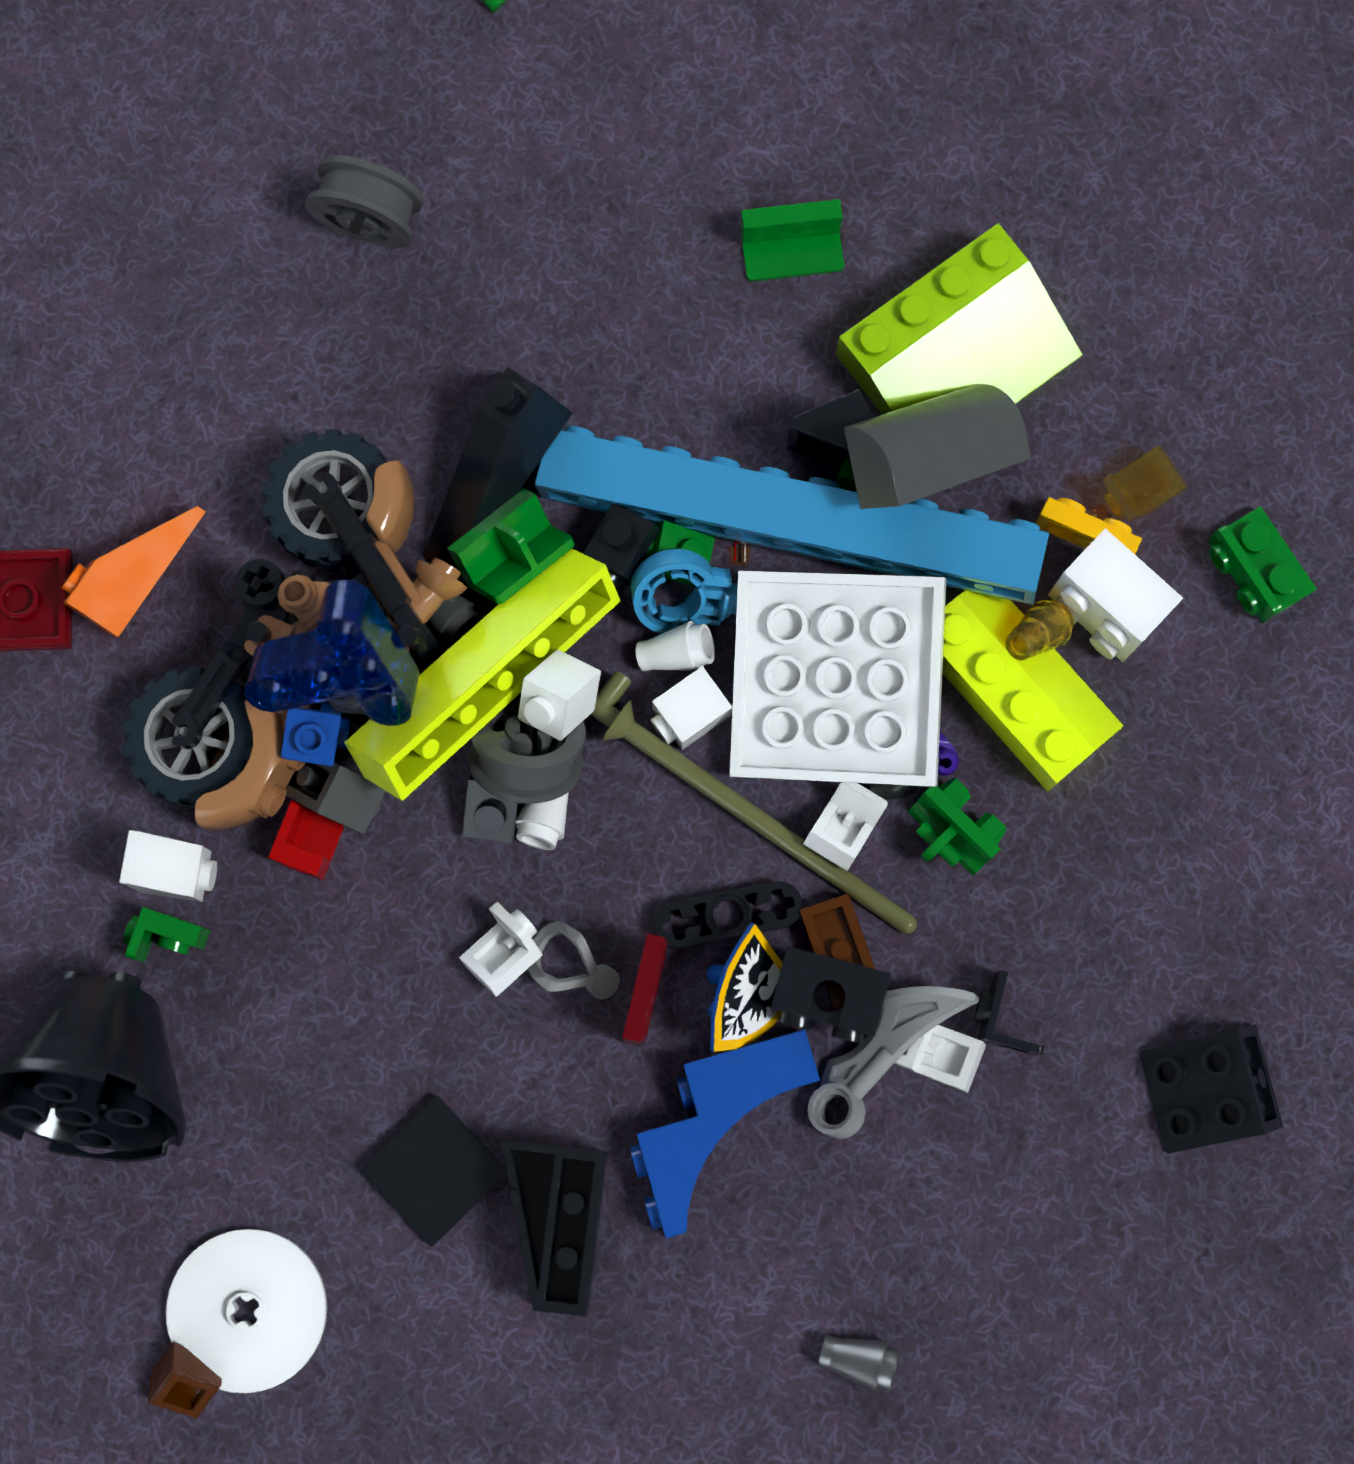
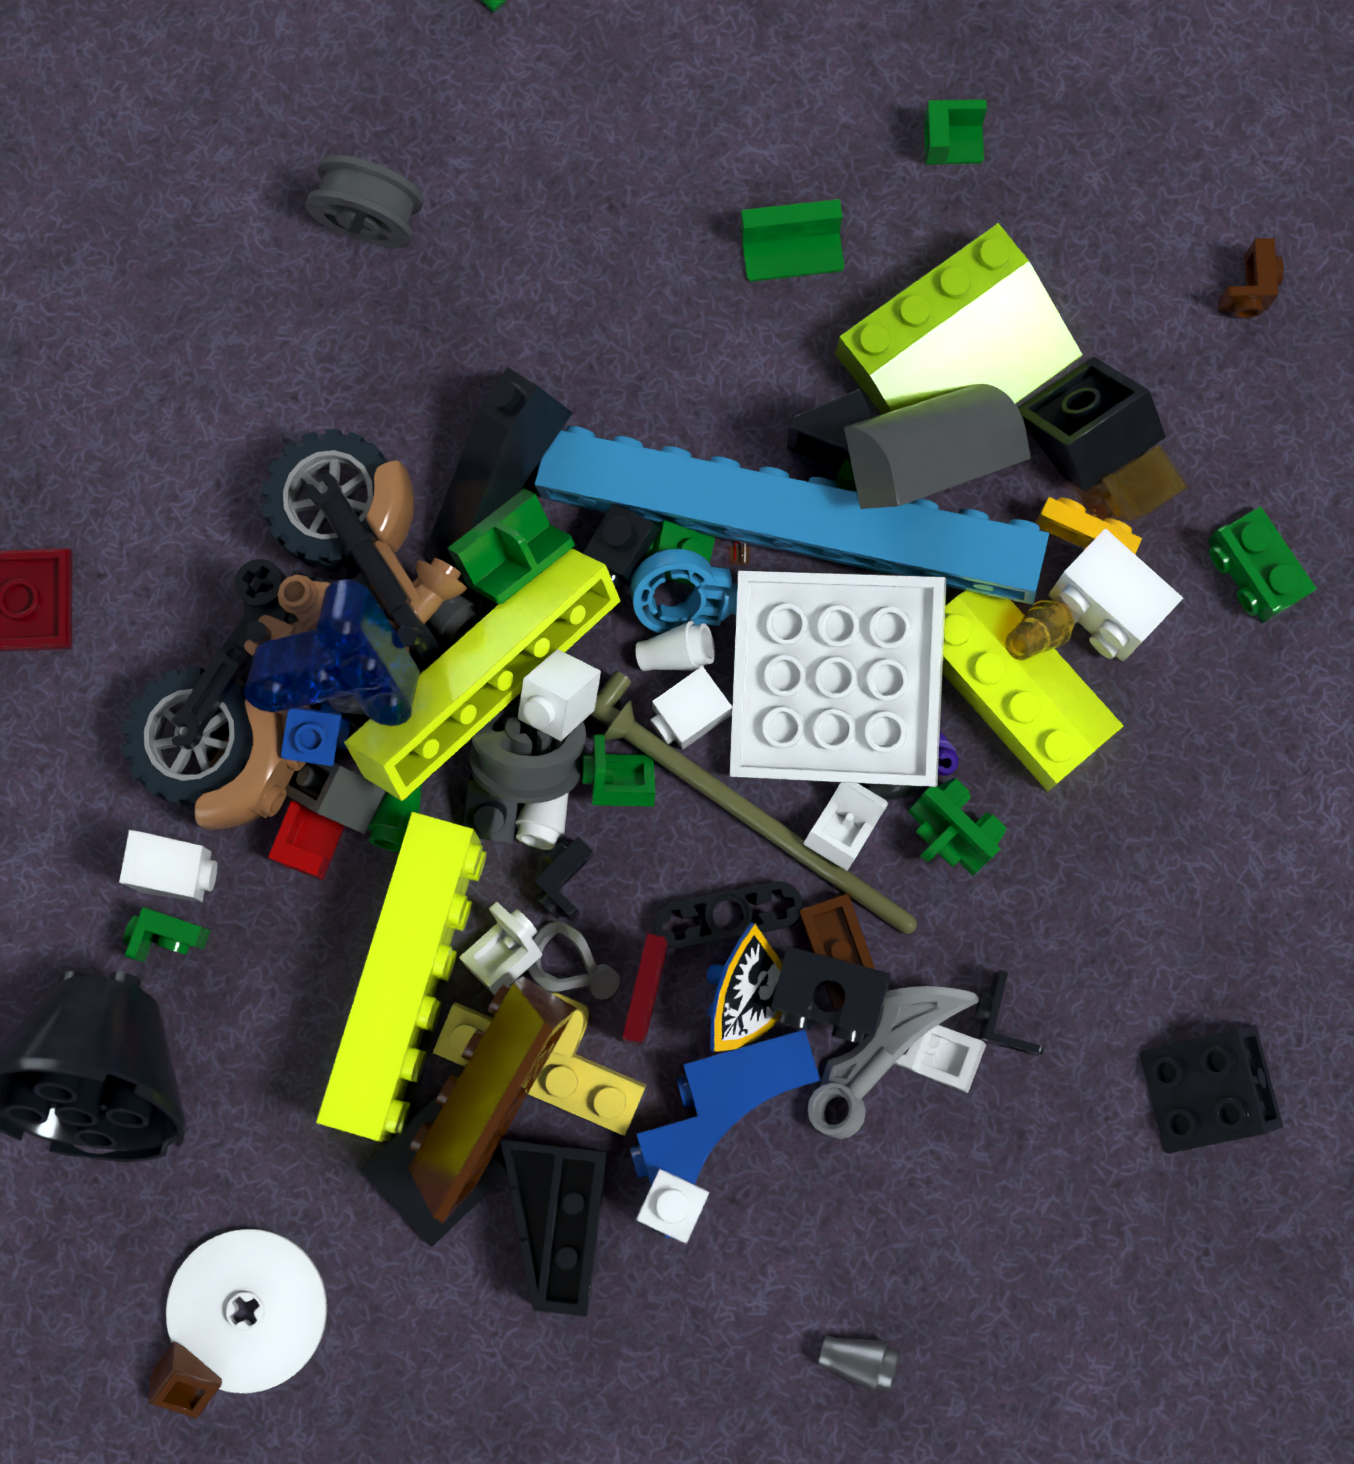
orange slope [61,506,206,637] -> none
none -> neon yellow brick [316,812,487,1141]
none -> green cone [368,783,423,853]
none -> reddish brown slope [408,976,577,1223]
none -> light yellow plate [433,992,647,1136]
none -> black bracket [534,837,594,921]
none -> green bracket [582,735,656,807]
none -> white brick [637,1169,709,1244]
none -> green panel [924,99,987,165]
none -> black slope [1018,357,1166,492]
none -> reddish brown bracket [1218,238,1284,319]

